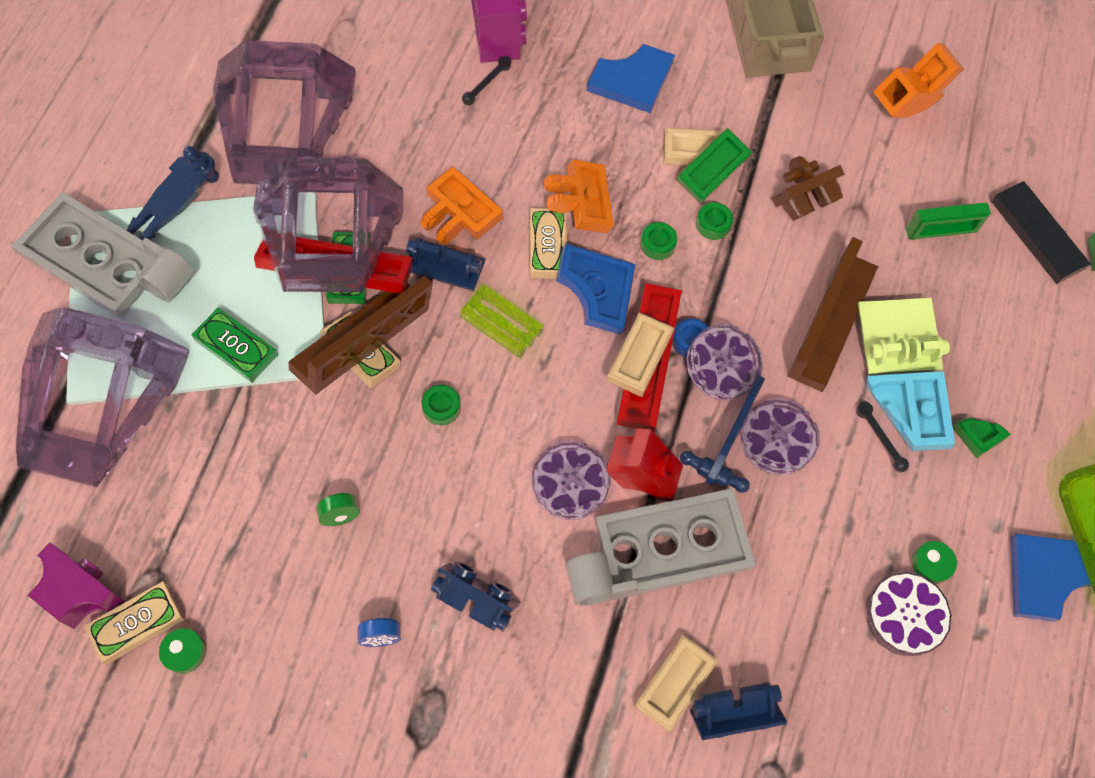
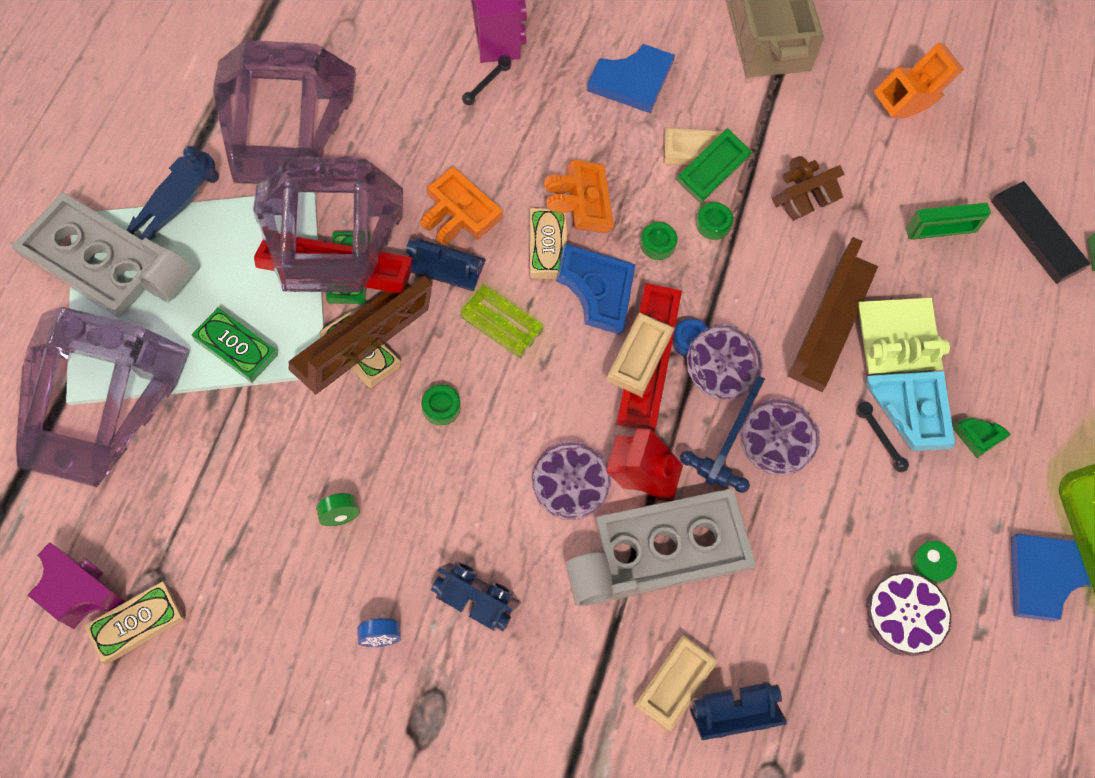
green tile [159,628,206,674] -> none

